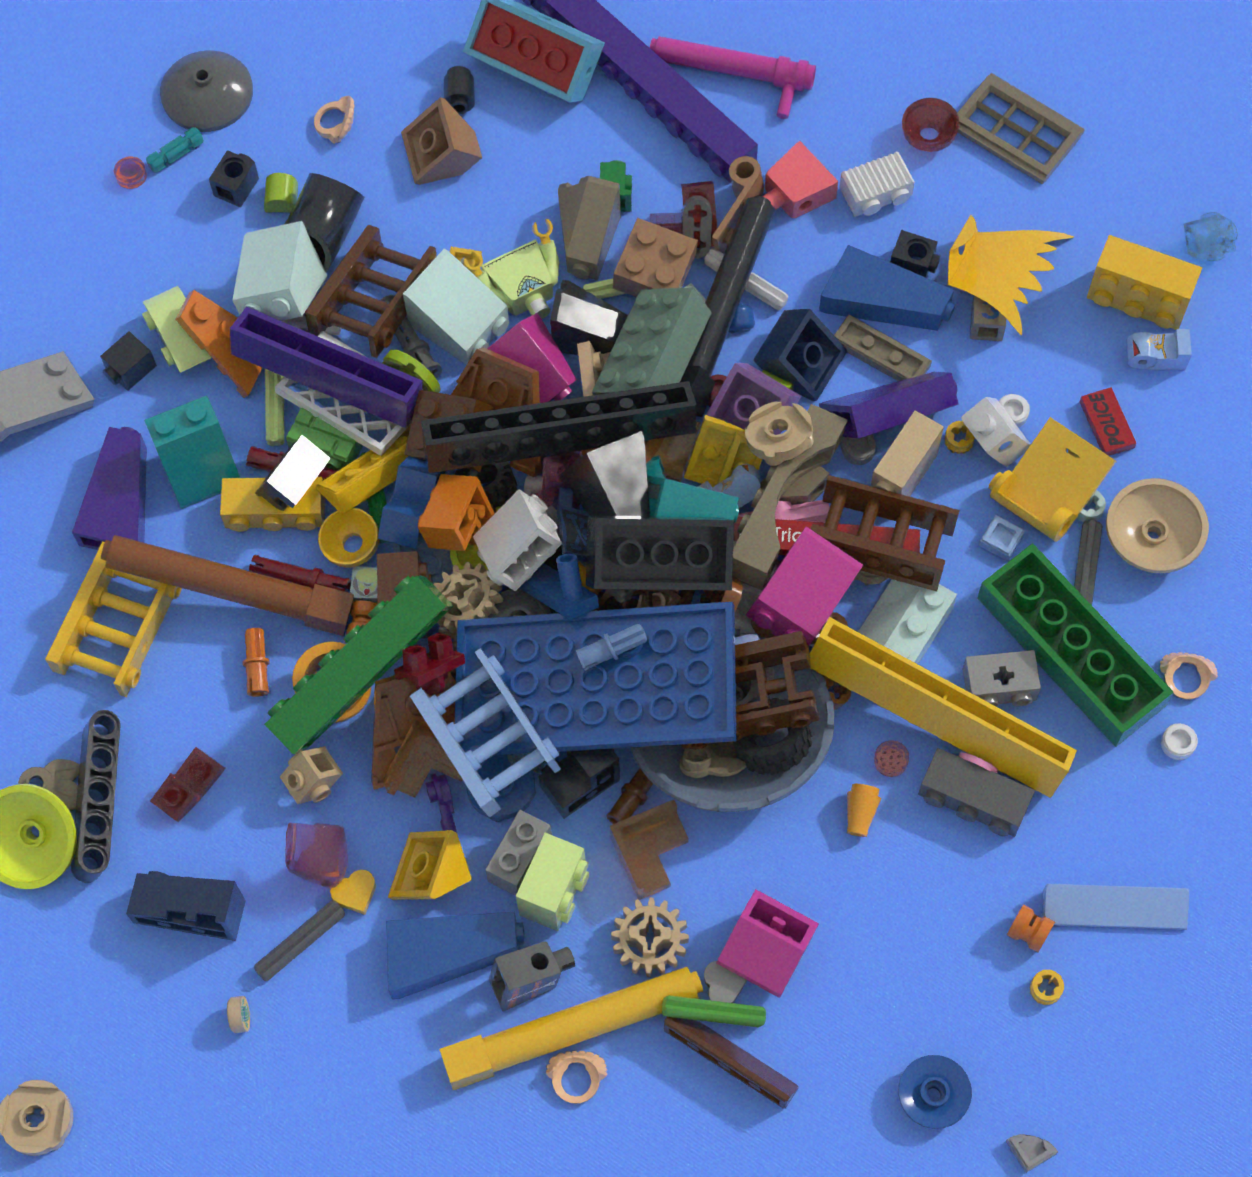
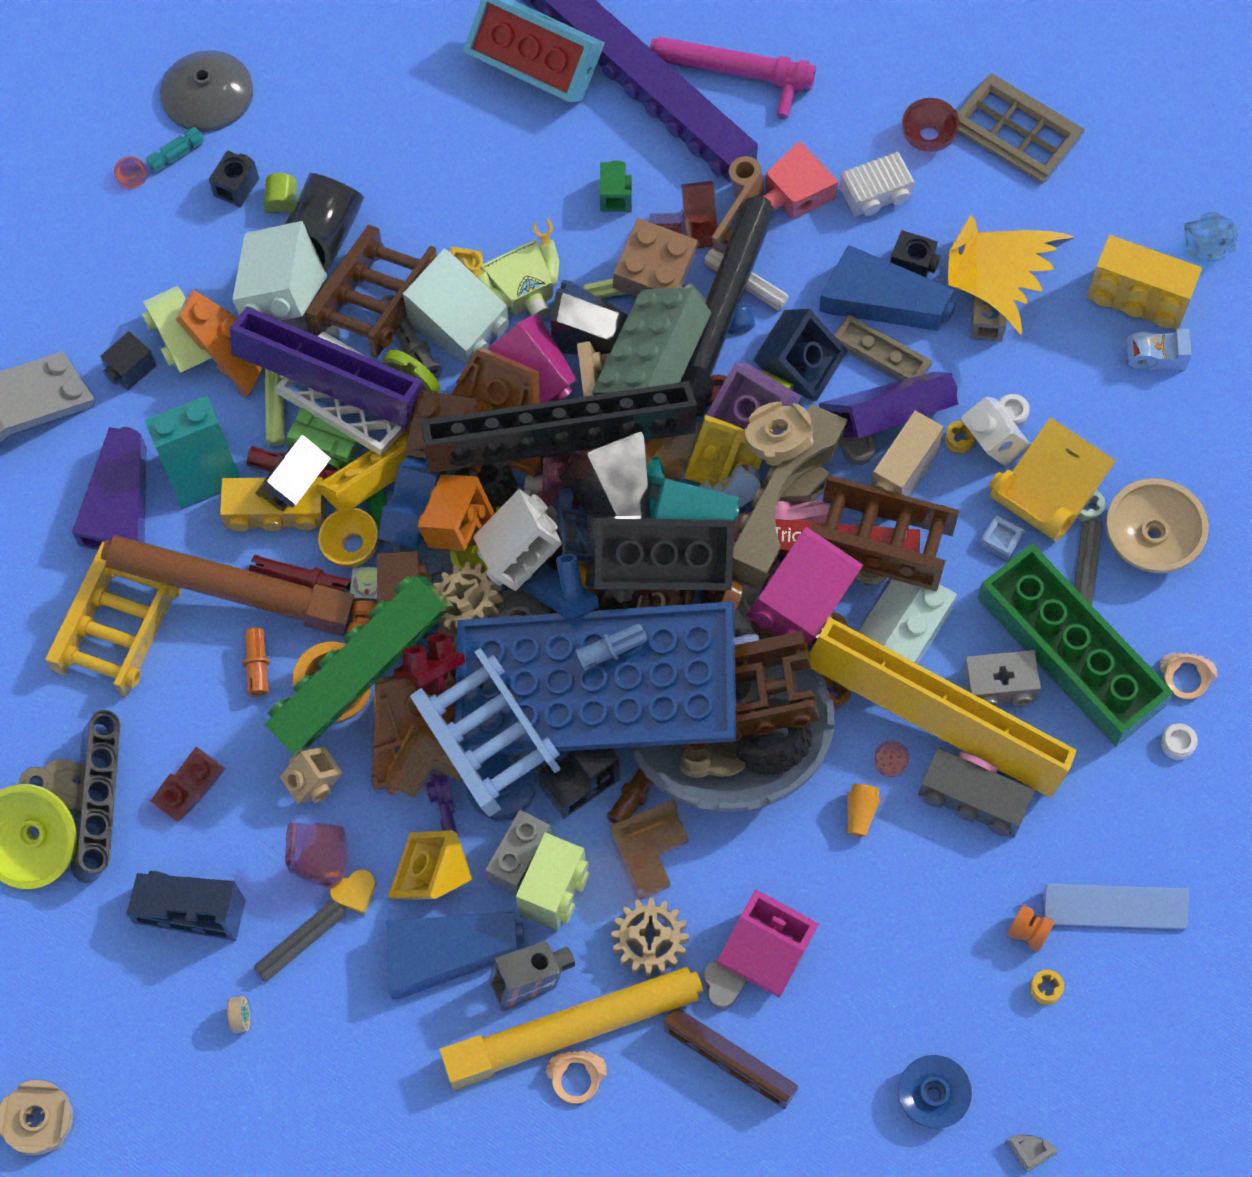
light nougat piece [314,96,355,144] -> none
medium nougat slope [401,97,482,185] -> none
black brick [443,66,475,114] -> none
dark tan slope [558,176,621,281] -> none
bright green axle [662,995,766,1027] -> none
dark grey beam [682,196,712,259] -> none
red tile [1079,387,1136,456] -> none

